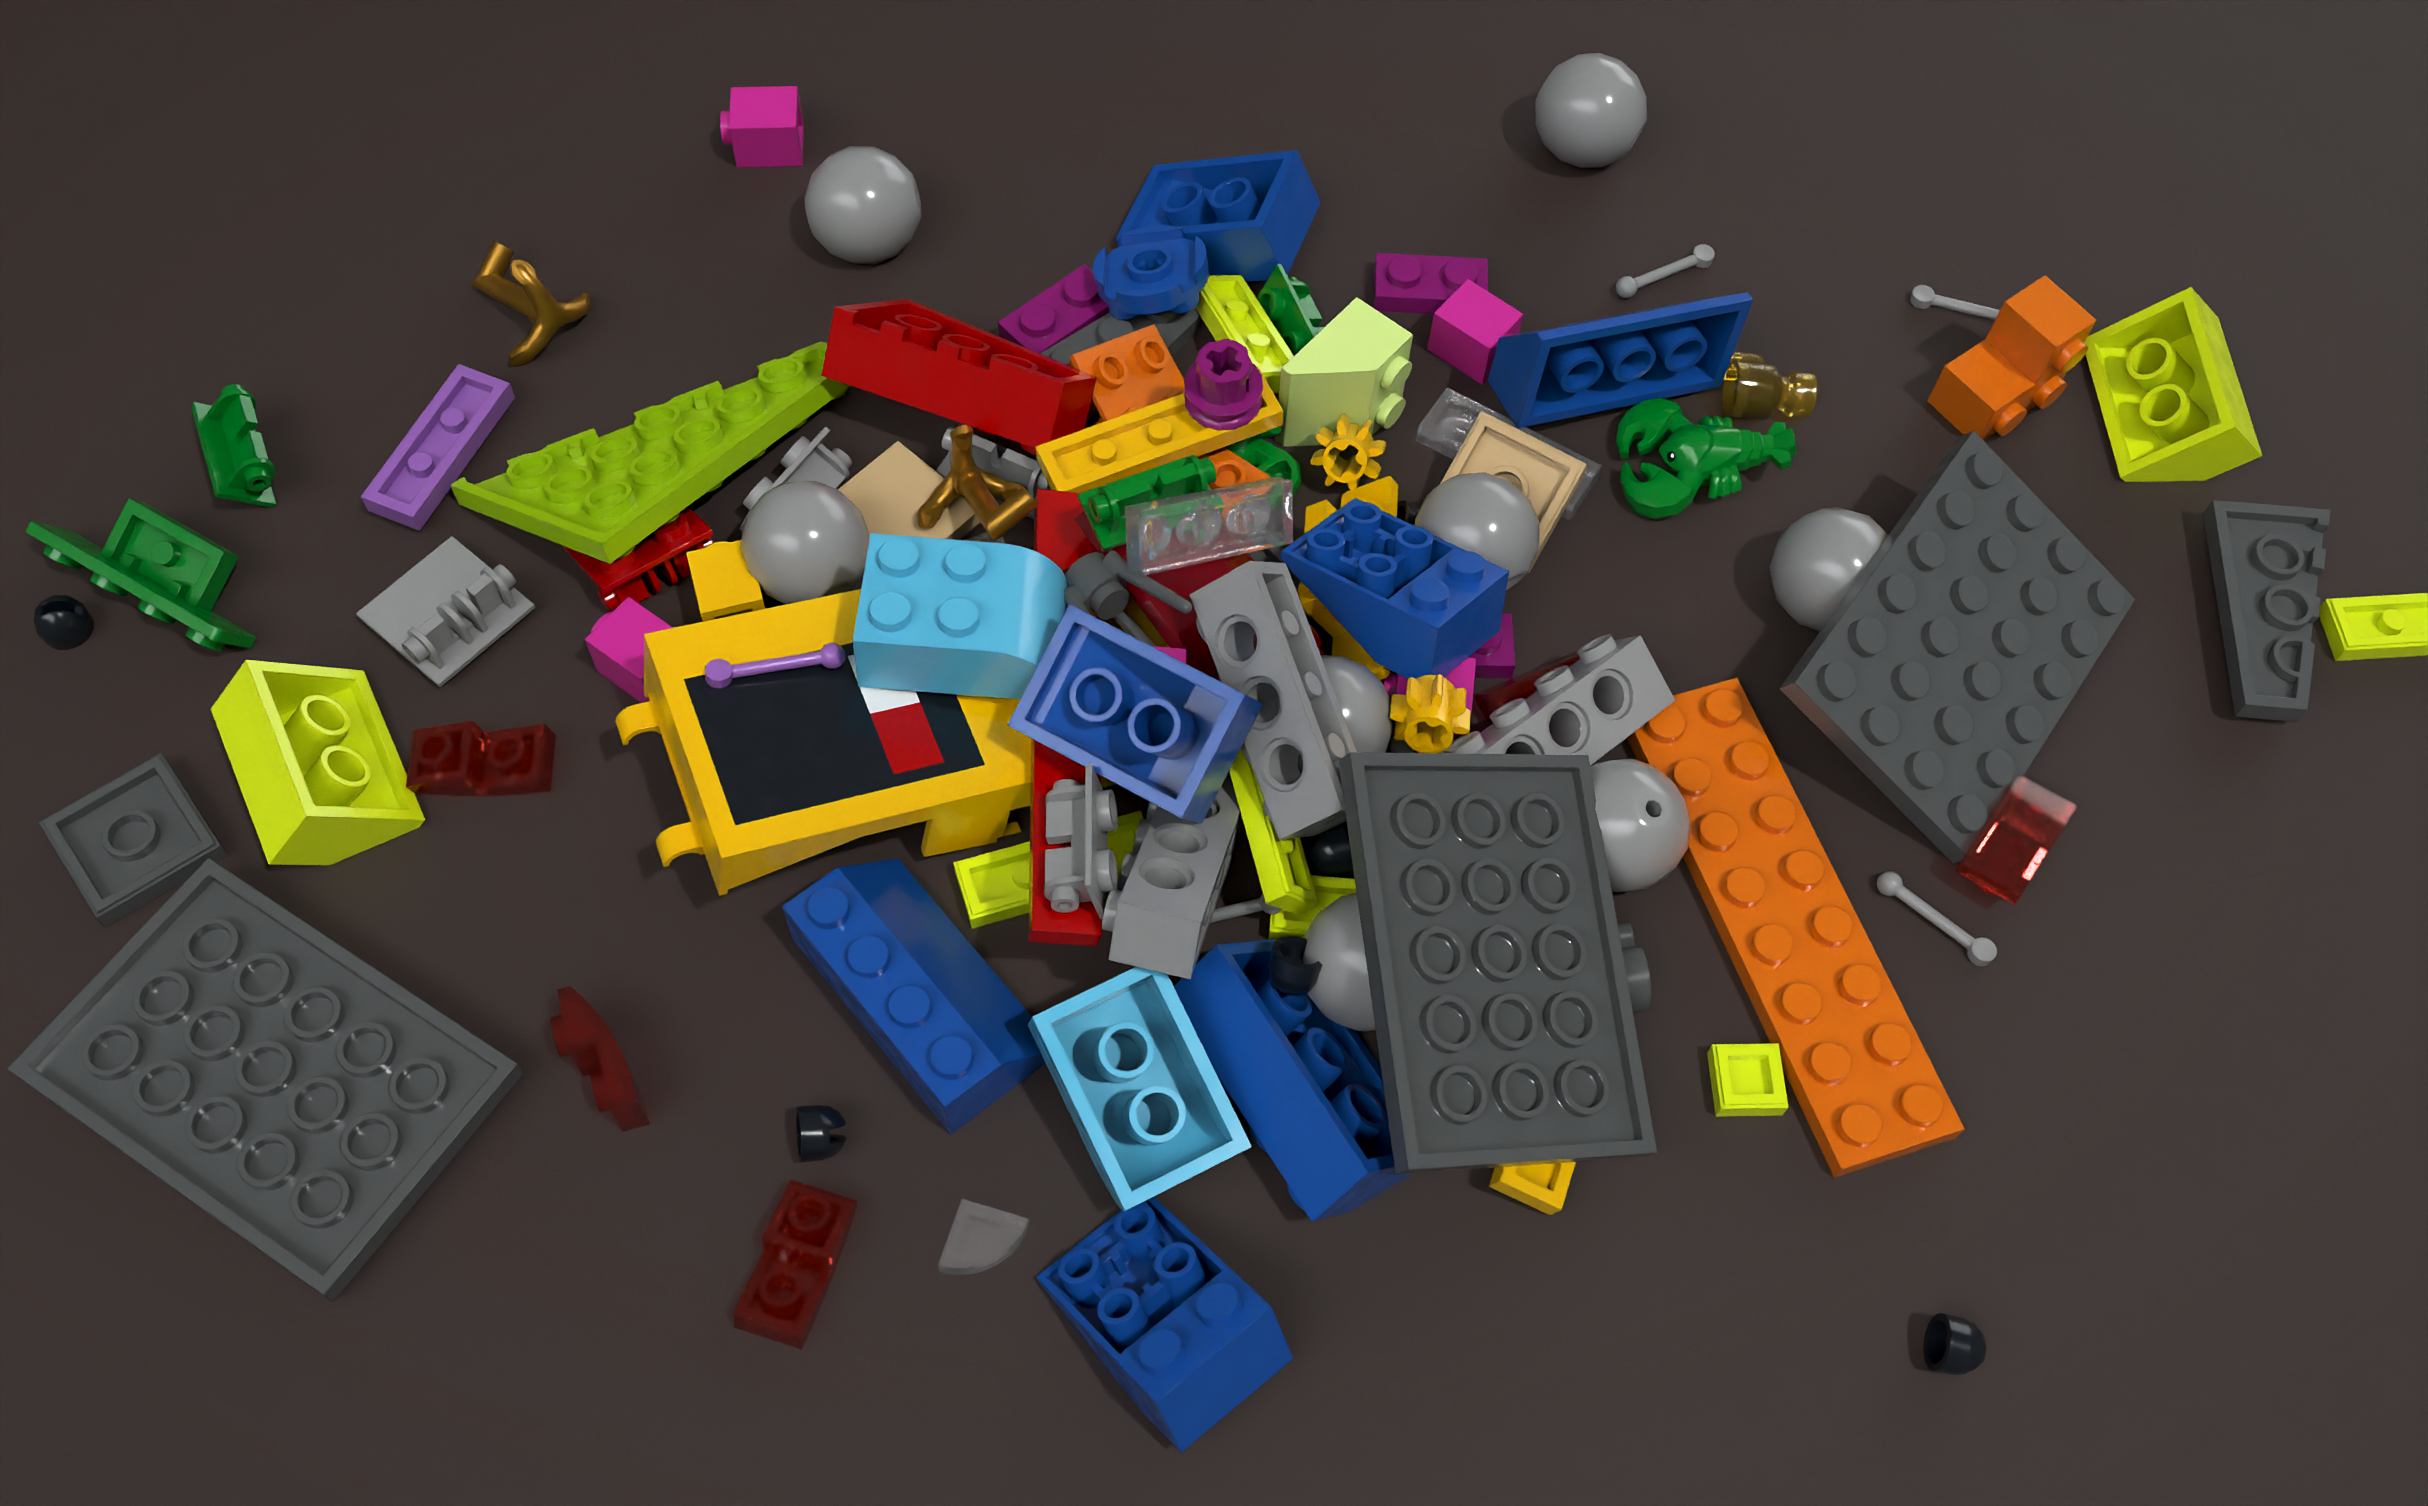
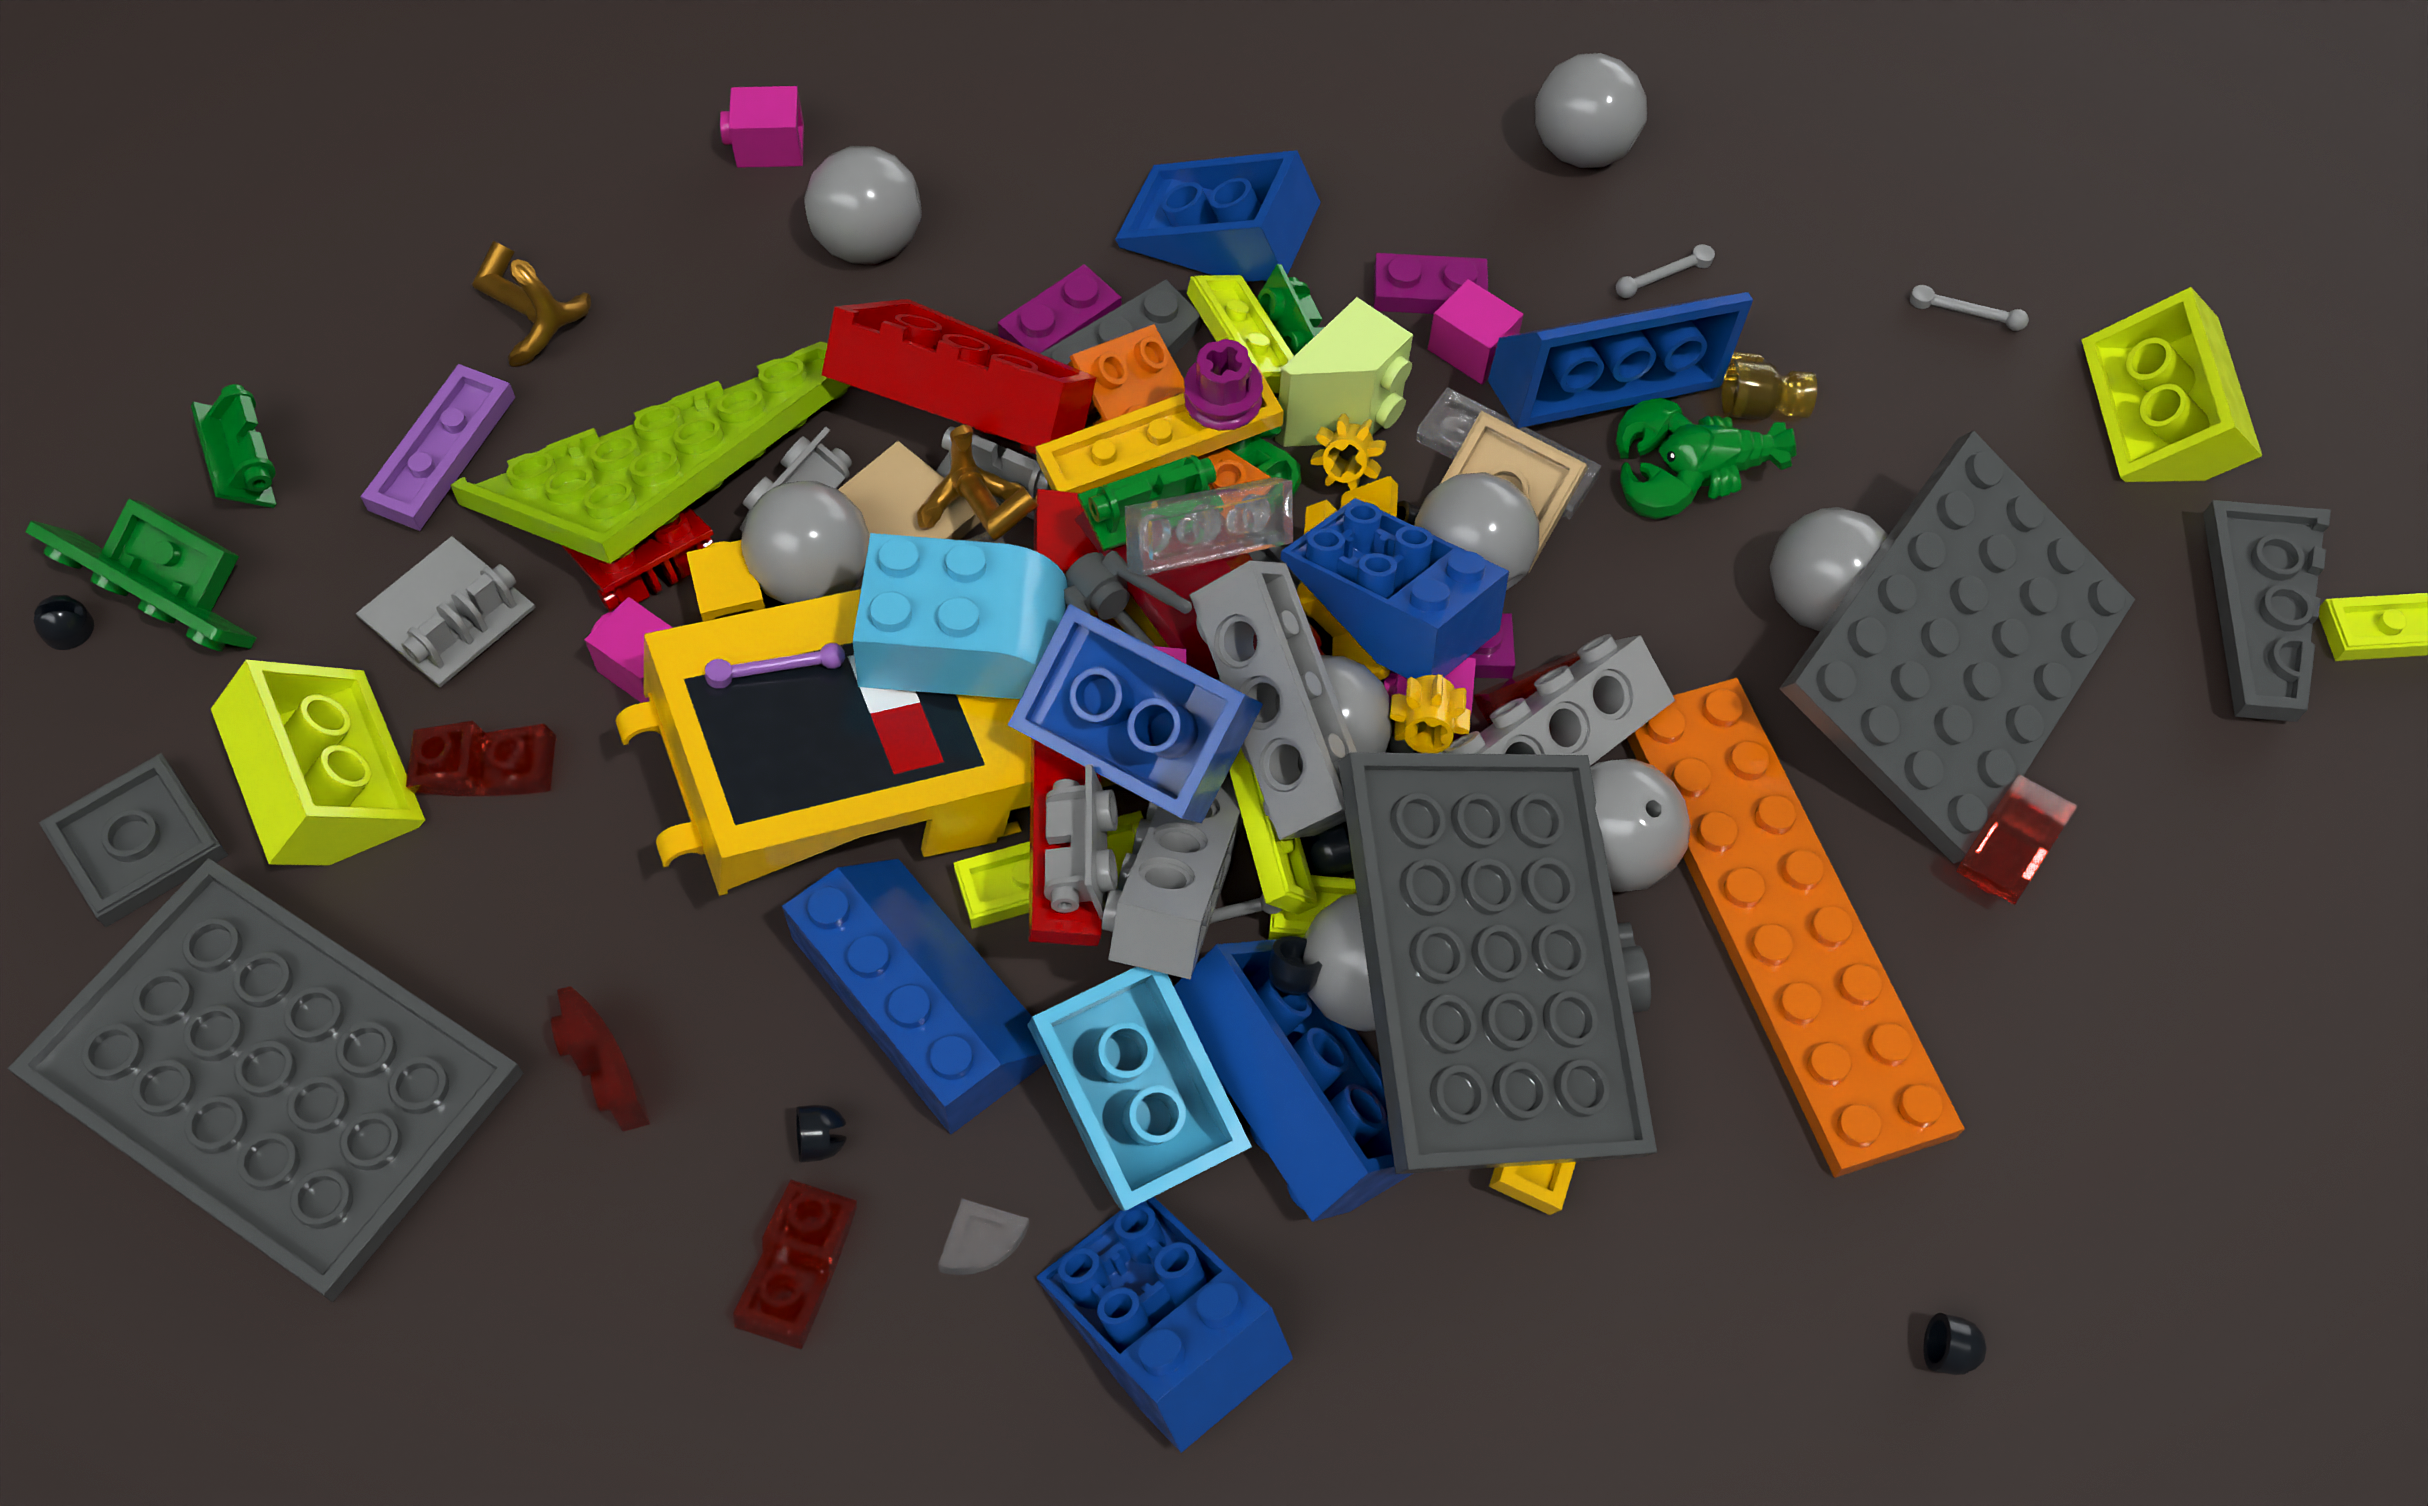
blue plate [1093,225,1210,319] -> none
neon yellow tile [1707,1043,1789,1117] -> none
light grey hinge [1877,871,1997,966] -> none
orange brick [1927,275,2097,441] -> none

